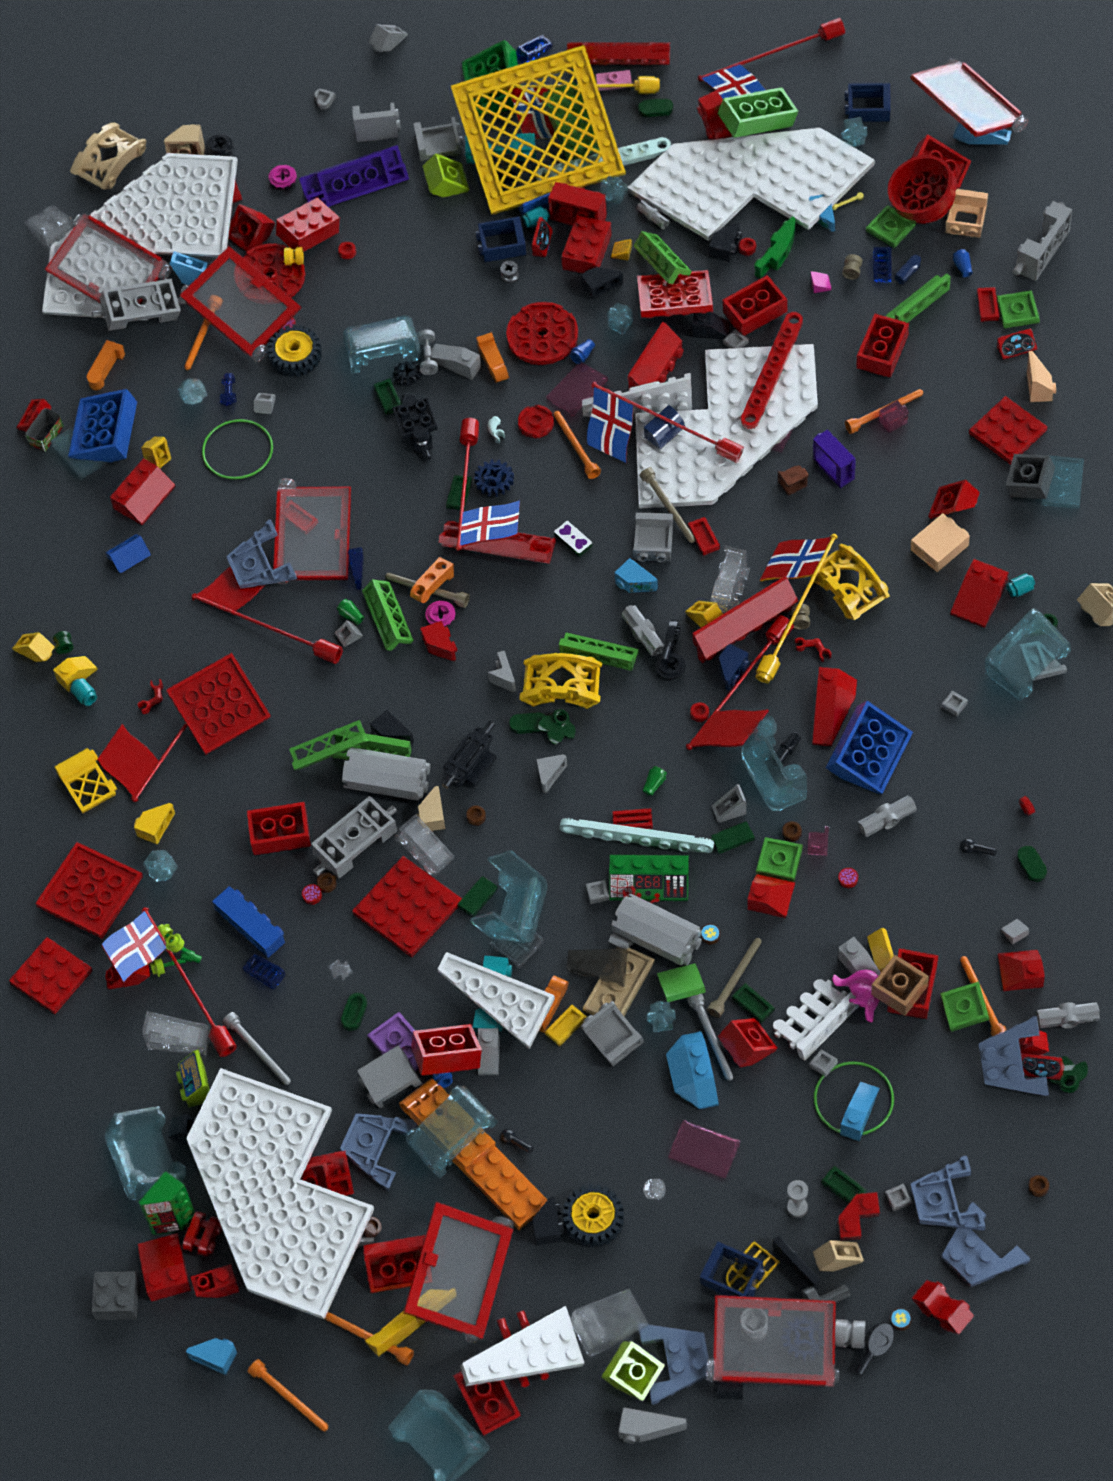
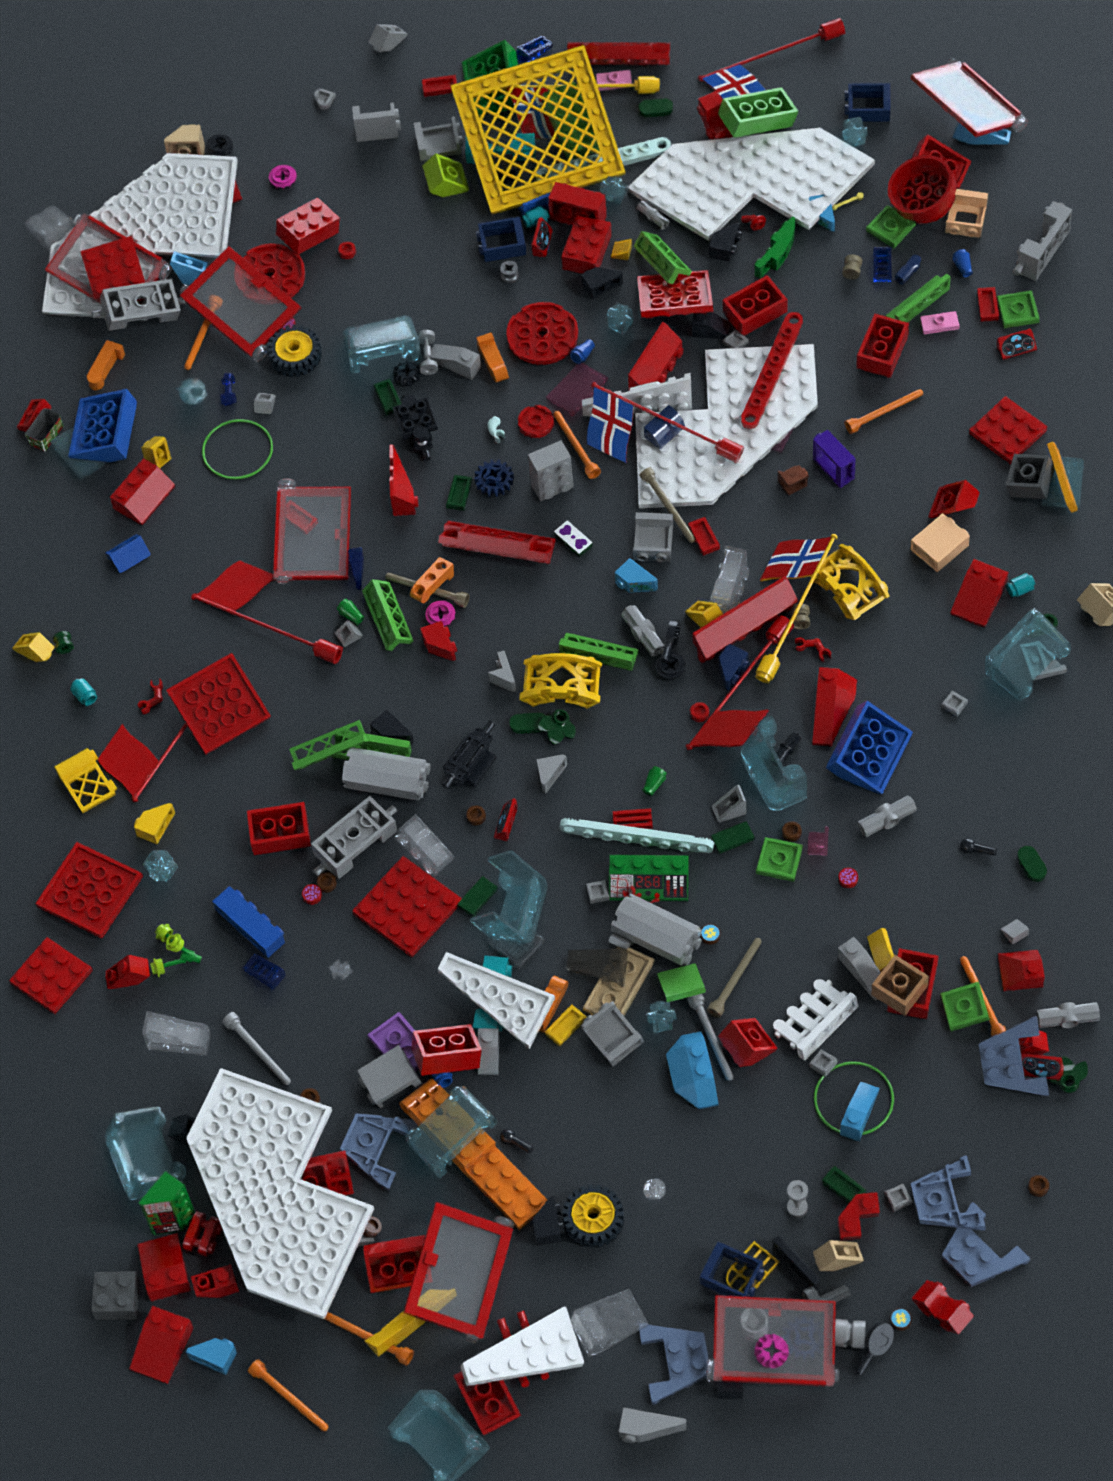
yellow slope [53,656,98,692] -> none
tan fence [70,122,147,190] -> none
flag [101,907,237,1057] -> none
slope [176,1050,210,1107] -> none
sand blue wing [226,519,297,589] -> none
red slope [228,205,275,251] -> none
yellow wheel [284,247,304,266] -> none
dark purple slope [298,145,409,207] -> none
dark green tile [341,993,368,1031] -> none
tan slope [416,786,445,832] -> none
flag [455,418,520,550] -> none
lime slope [601,1341,665,1401] -> none
clear pink piece [668,1120,741,1179] -> none
dark green tile [732,983,775,1024] -> none
red tile [739,238,756,256] -> none
red slope [747,874,795,918] -> none
slope [810,272,831,293] -> none
dark pink piece [832,969,879,1023] -> none
clear pink brick [879,400,909,433] -> none
red tile [1019,796,1035,816] -> none
light nougat slope [1026,351,1056,402] -> none
none -> red plate [80,236,146,302]
none -> red slope [129,1306,194,1384]
none -> reddish brown tile [300,1088,320,1103]
none -> red wedge [389,445,419,516]
none -> red tile [422,75,457,97]
none -> red slope [494,798,518,841]
none -> light grey brick [528,440,574,501]
none -> red plate [741,214,766,231]
none -> dark pink gear [755,1334,789,1368]
none -> bright pink plate [920,311,960,335]
none -> light orange tile [1047,442,1078,513]

